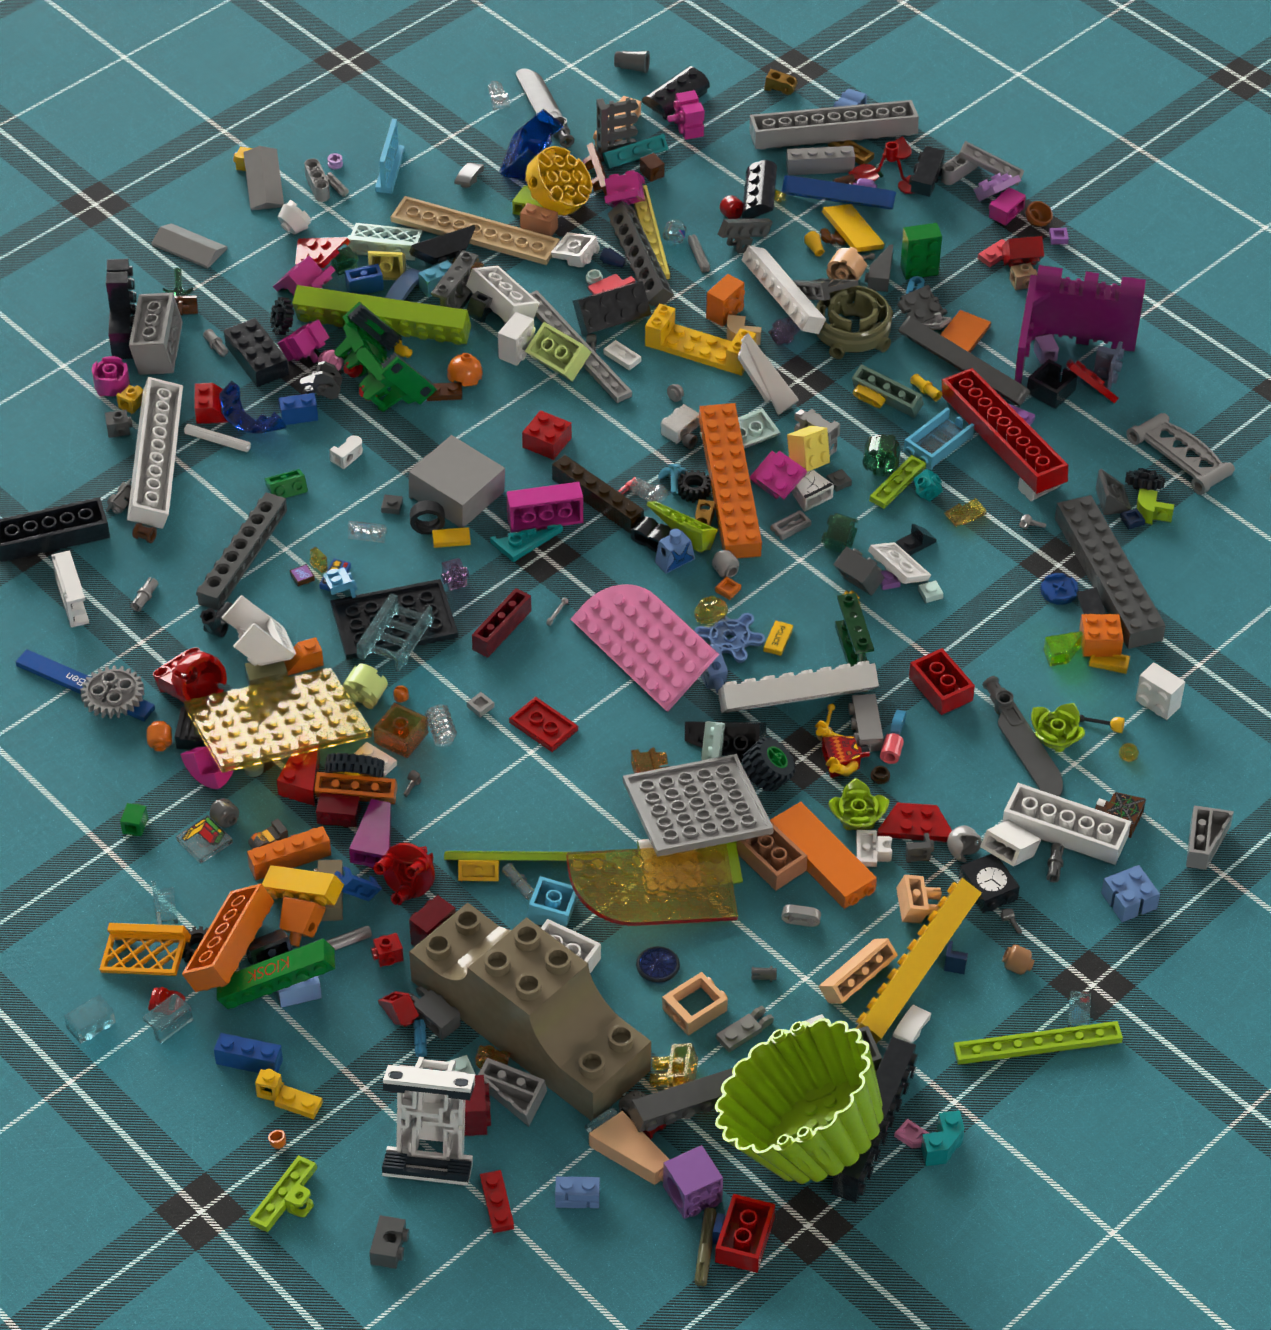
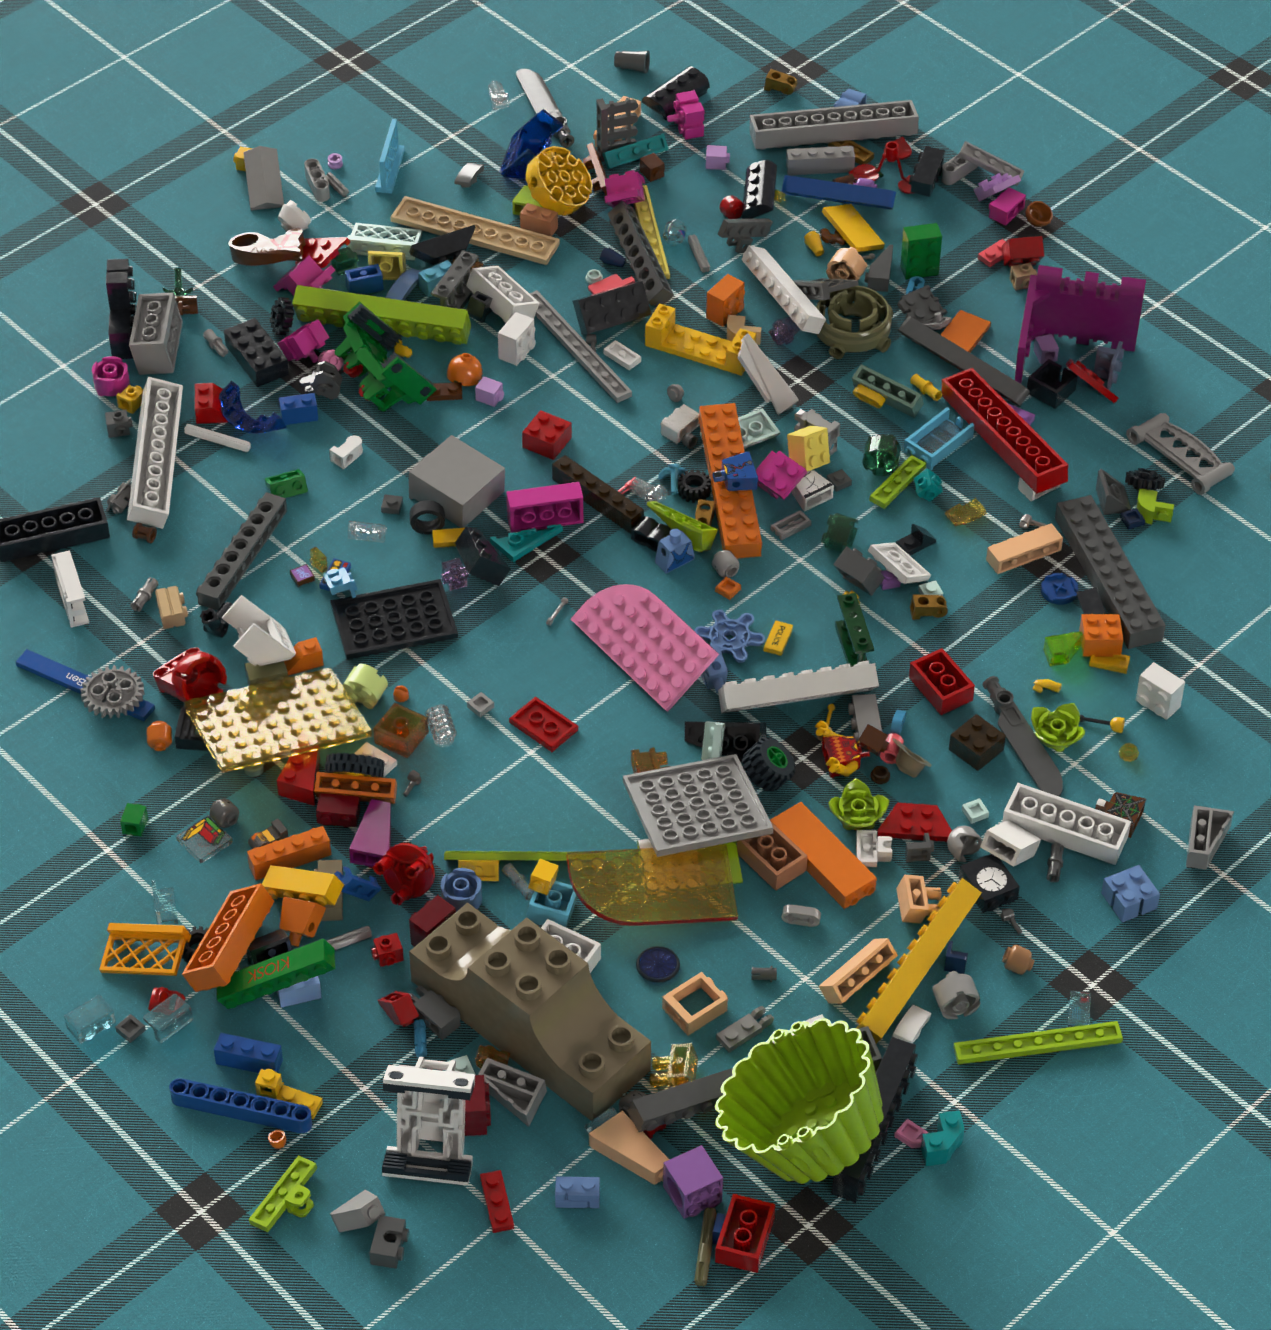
light grey slope [151,223,227,269] -> none
dark pink brick [180,739,236,789] -> none
clear light blue fence [357,593,434,672] -> none
dark red brick [472,588,532,658] -> none
yellowish green brick [525,322,592,382] -> none
white plate [551,232,600,267] -> none
clear yellow piece [694,596,728,624] -> none
medium lavender plate [1049,228,1069,245] -> none
none -> dark grey plate [115,1014,146,1043]
none -> tan brick [155,586,188,629]
none -> blue beam [169,1078,312,1133]
none -> reddish brown animal [229,228,306,266]
none -> light grey slope [330,1190,386,1232]
none -> medium blue brick [441,868,482,912]
none -> black wedge [455,526,511,586]
none -> lavender brick [475,377,504,407]
none -> yellow brick [529,859,559,895]
none -> lavender brick [706,145,730,170]
none -> blue torso [713,451,758,491]
none -> reddish brown brick [857,724,889,756]
none -> dark tan piece [893,738,932,778]
none -> pearl gold leg [910,595,948,620]
none -> light grey brick [932,971,981,1019]
none -> dark brown brick [949,714,1006,771]
none -> light aqua plate [962,798,989,824]
none -> light nougat brick [986,523,1063,575]
none -> yellow arm [1033,679,1062,693]

